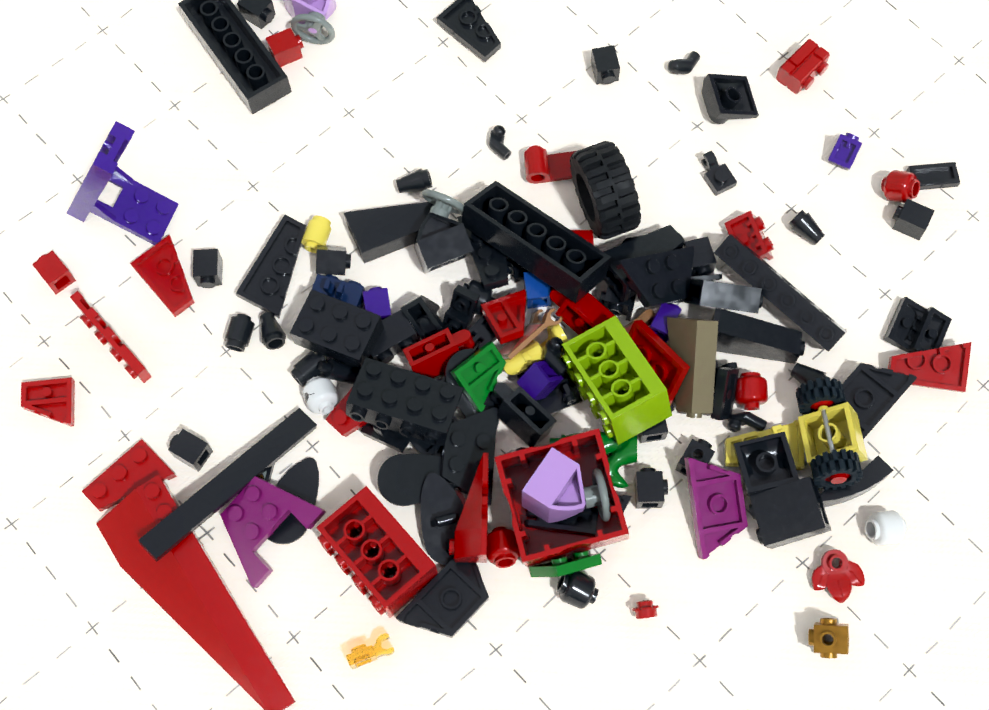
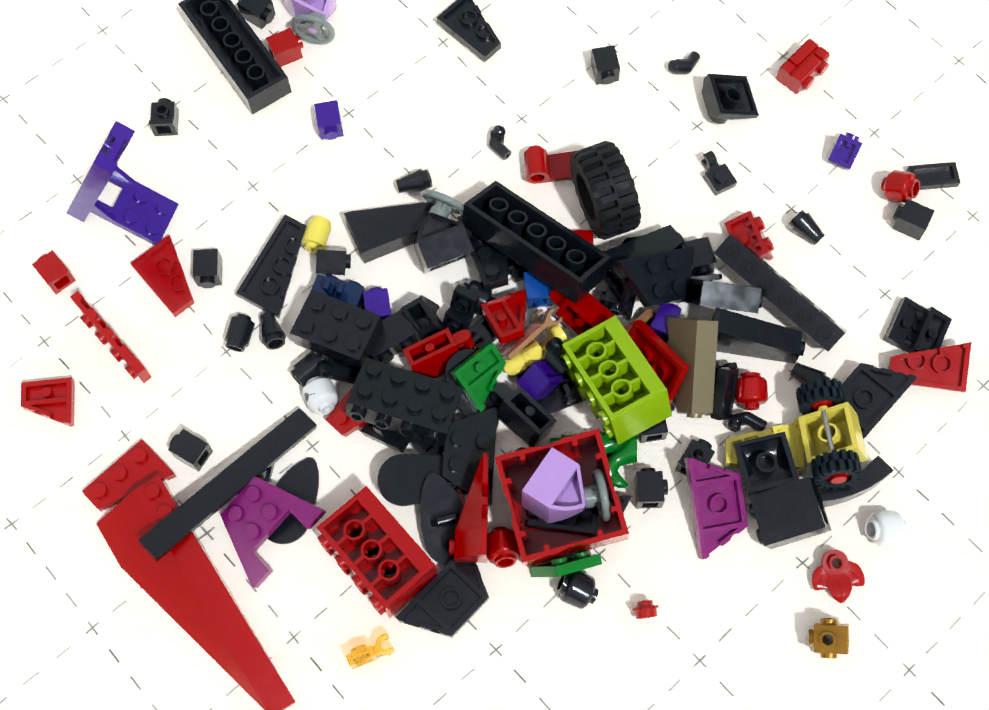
none -> black brick [149,98,179,136]
none -> dark purple brick [314,100,344,140]

